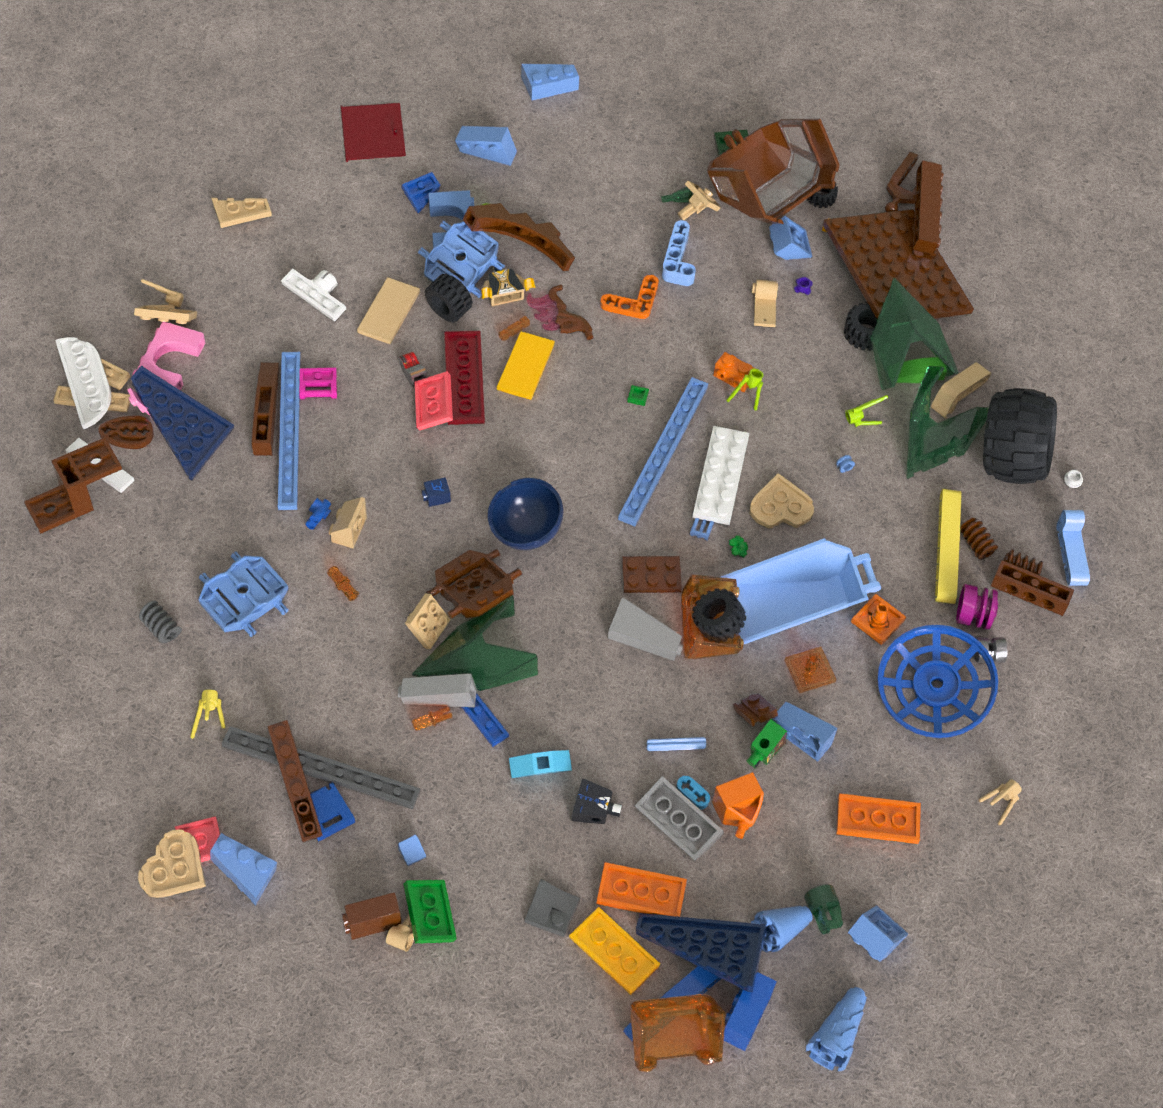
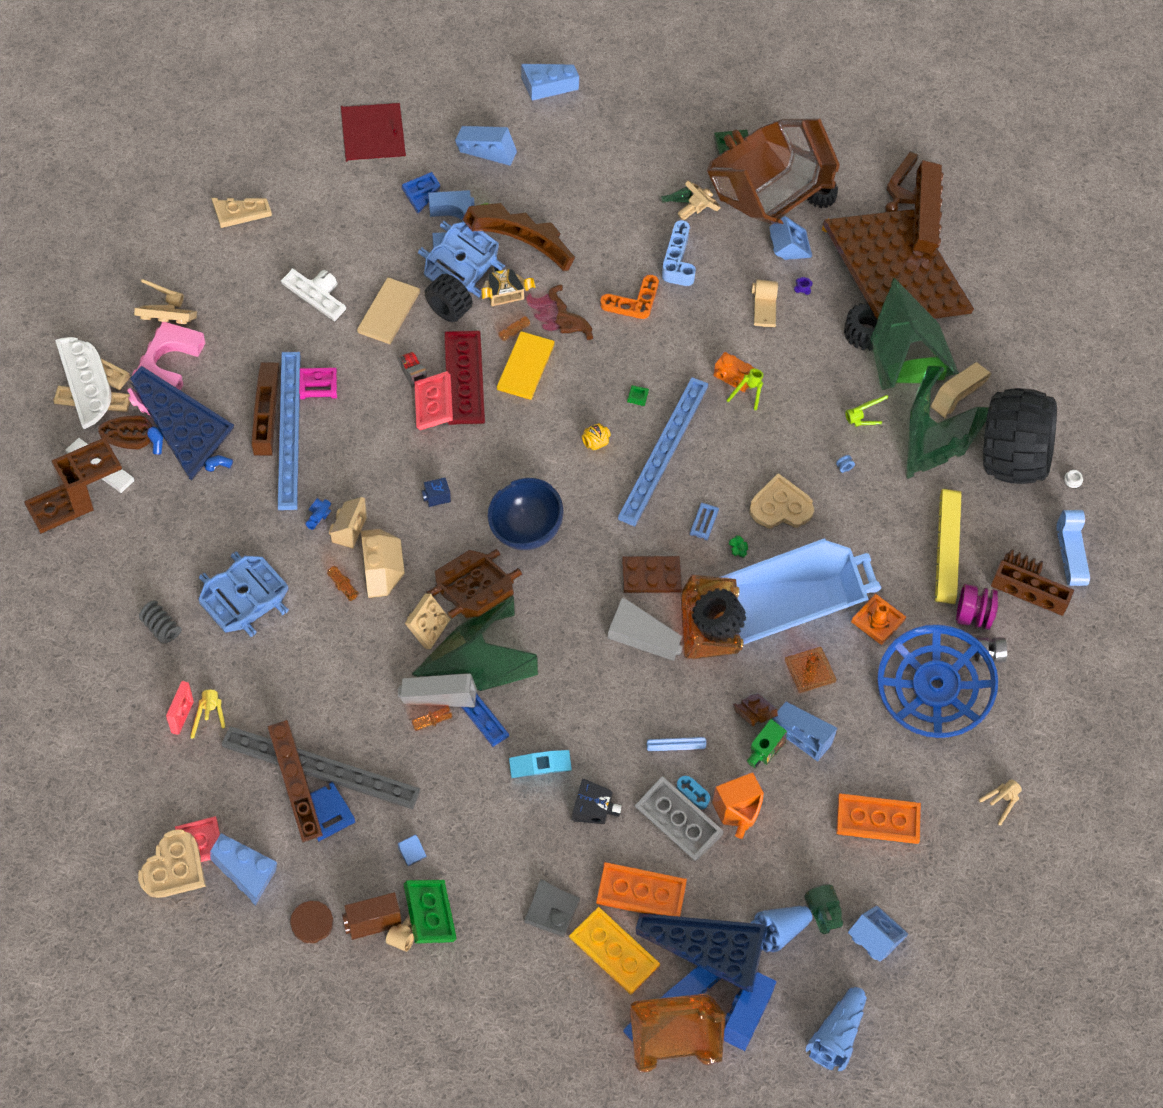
white plate [693,426,749,525] -> none
reddish brown piece [960,518,998,560] -> none
none -> blue arm [147,427,163,455]
none -> coral tile [166,681,194,735]
none -> blue arm [205,455,233,472]
none -> reddish brown tile [290,901,333,943]
none -> tan wedge [361,529,405,598]
none -> yellow head [582,423,610,450]

